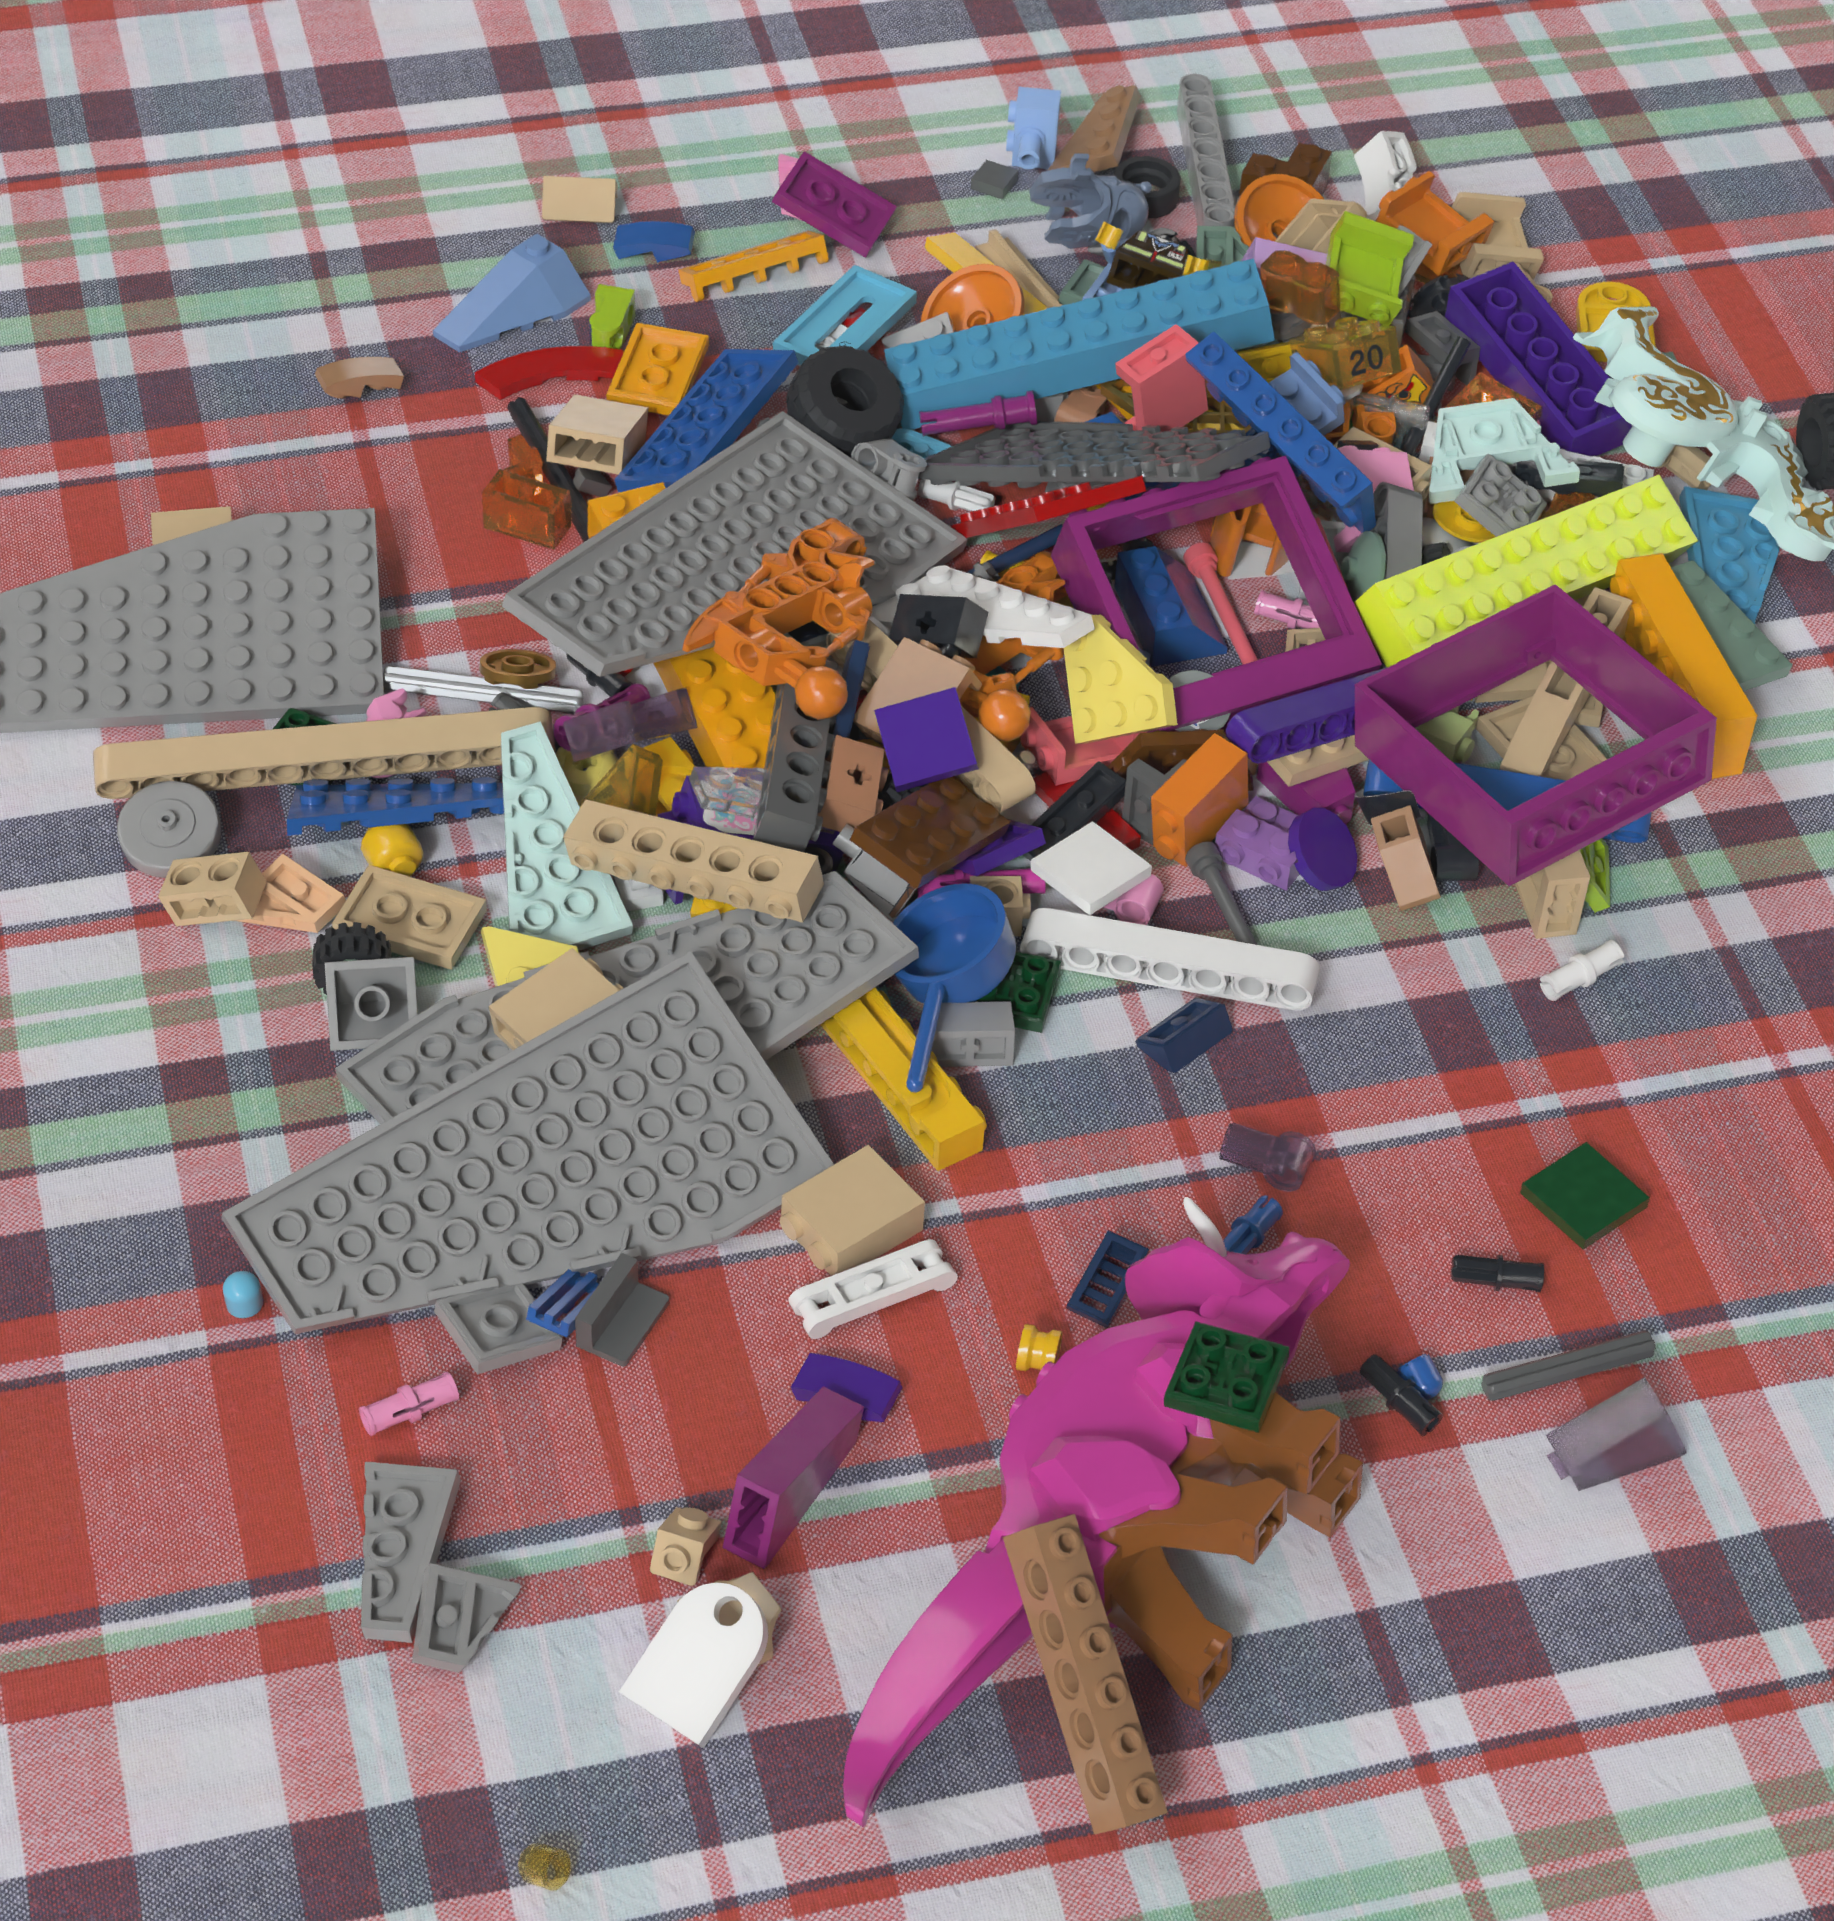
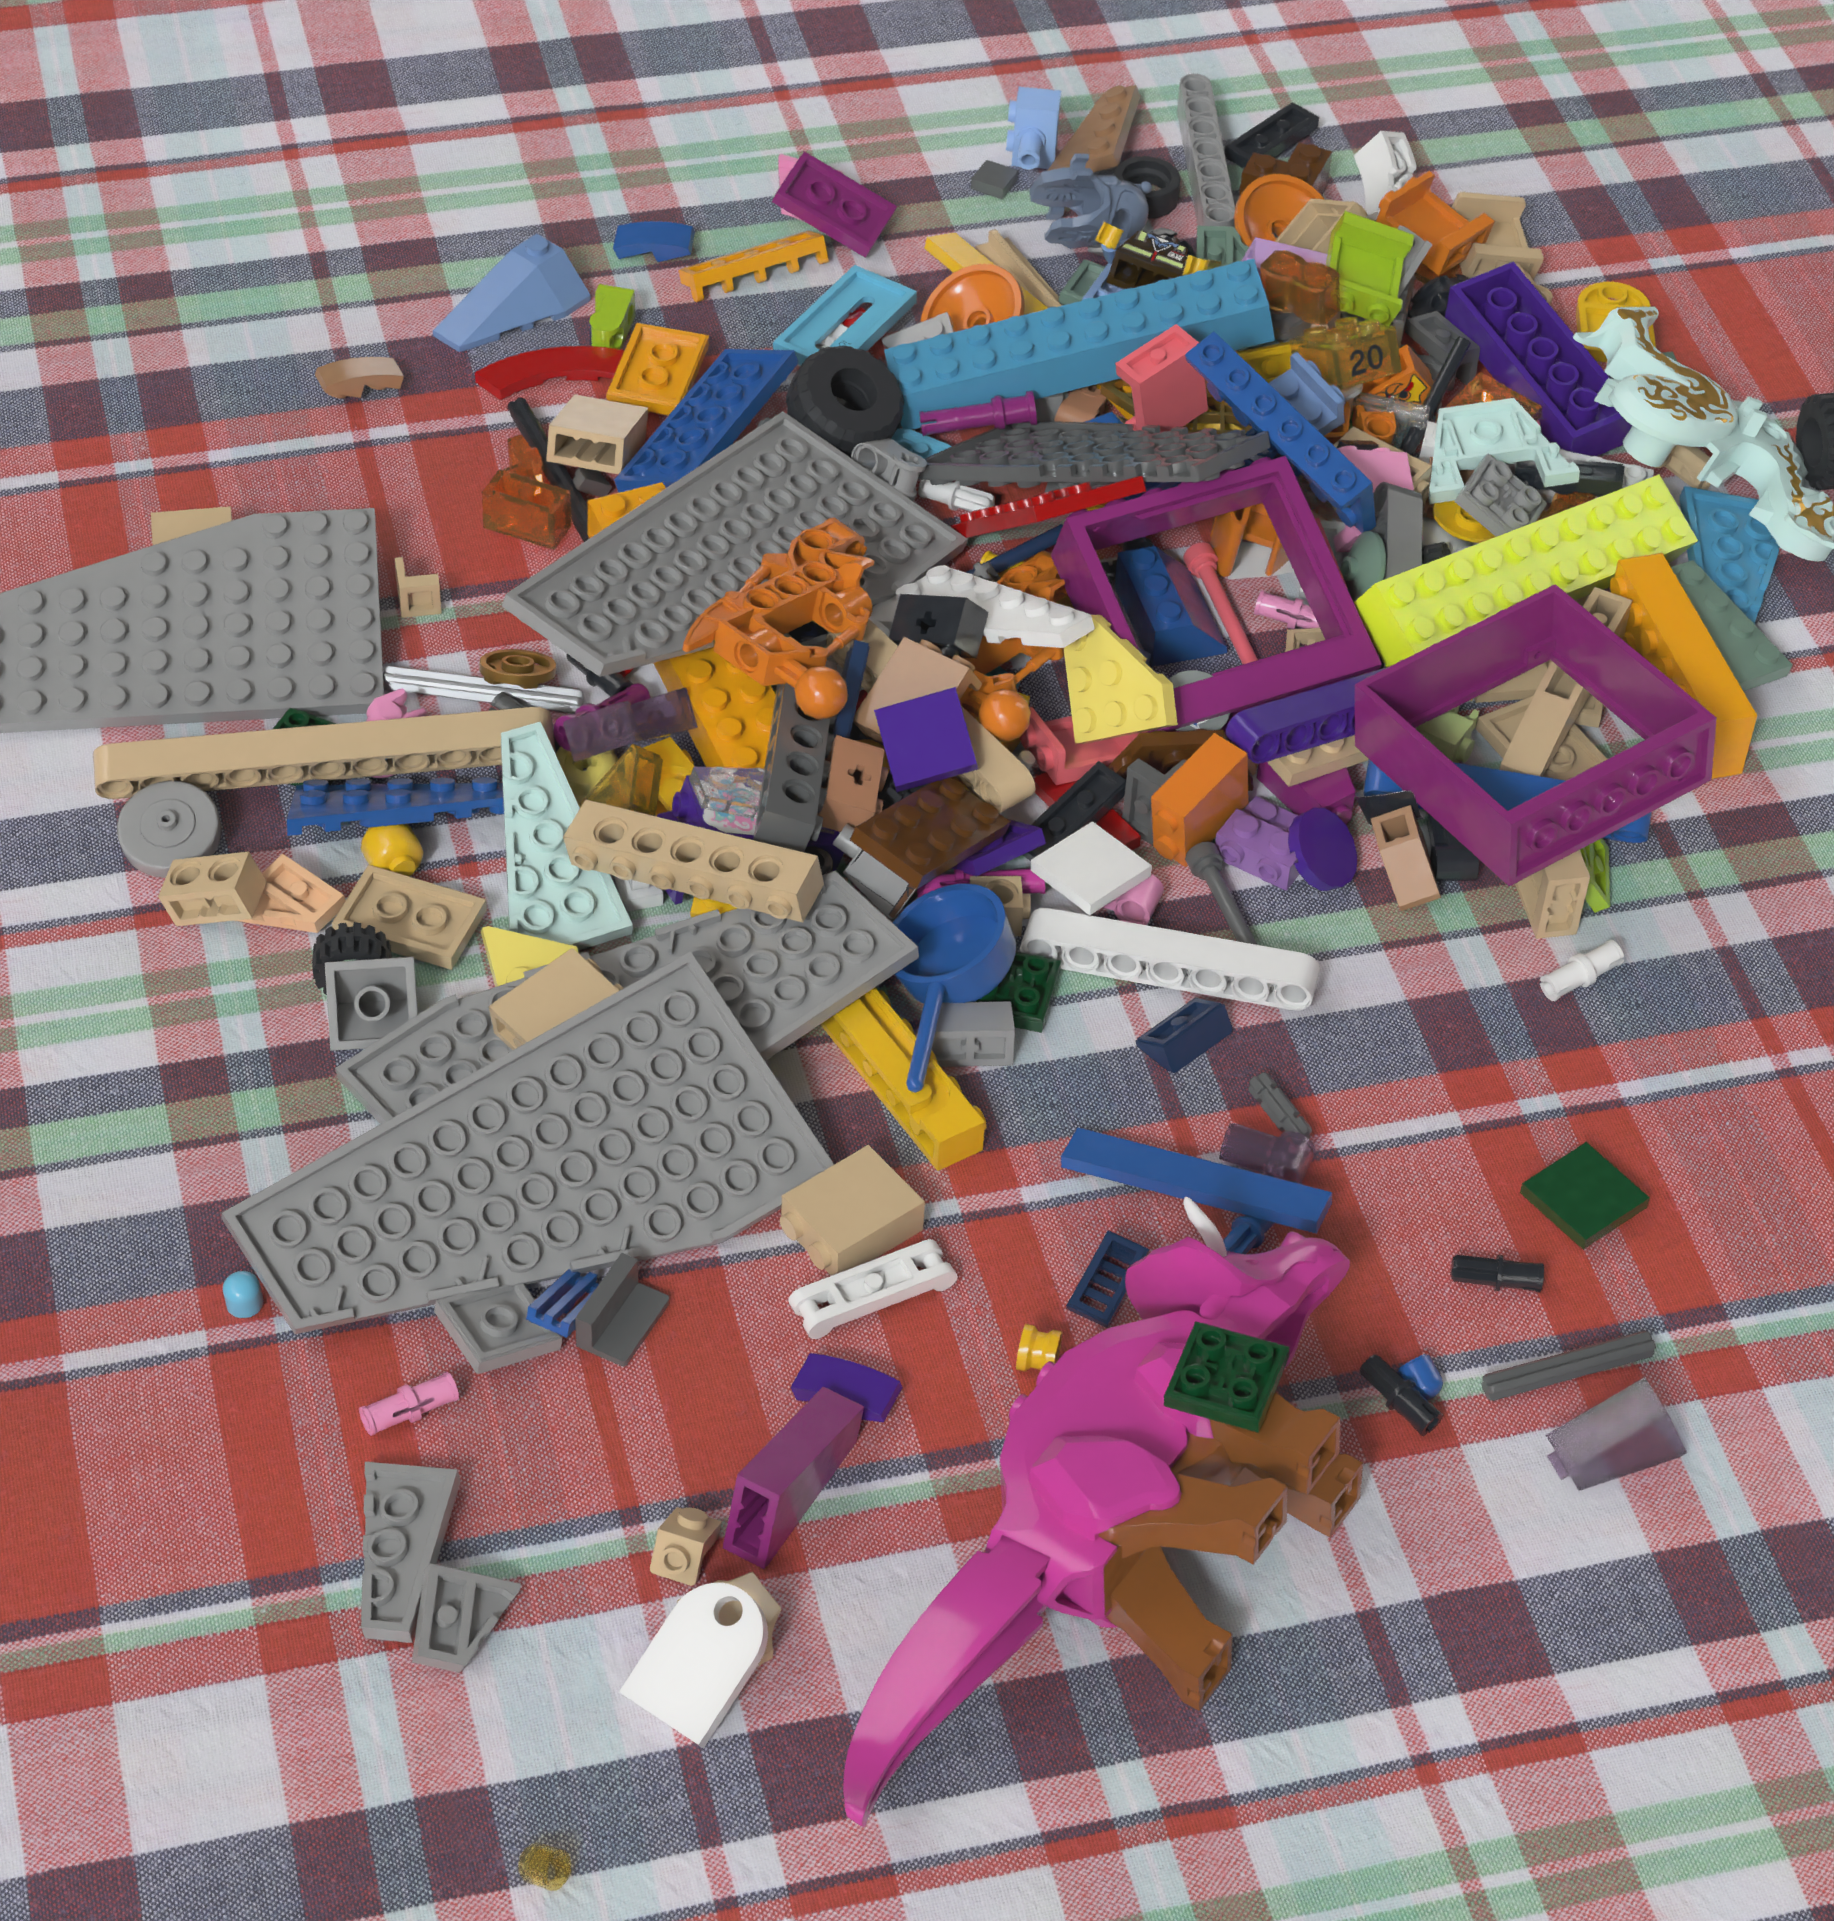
tan panel [542,176,618,223] -> none
medium nougat brick [1003,1514,1168,1835] -> none
none -> tan panel [395,557,441,618]
none -> blue tile [1061,1128,1332,1234]
none -> black plate [1224,102,1319,169]
none -> dark grey axle [1248,1072,1312,1146]

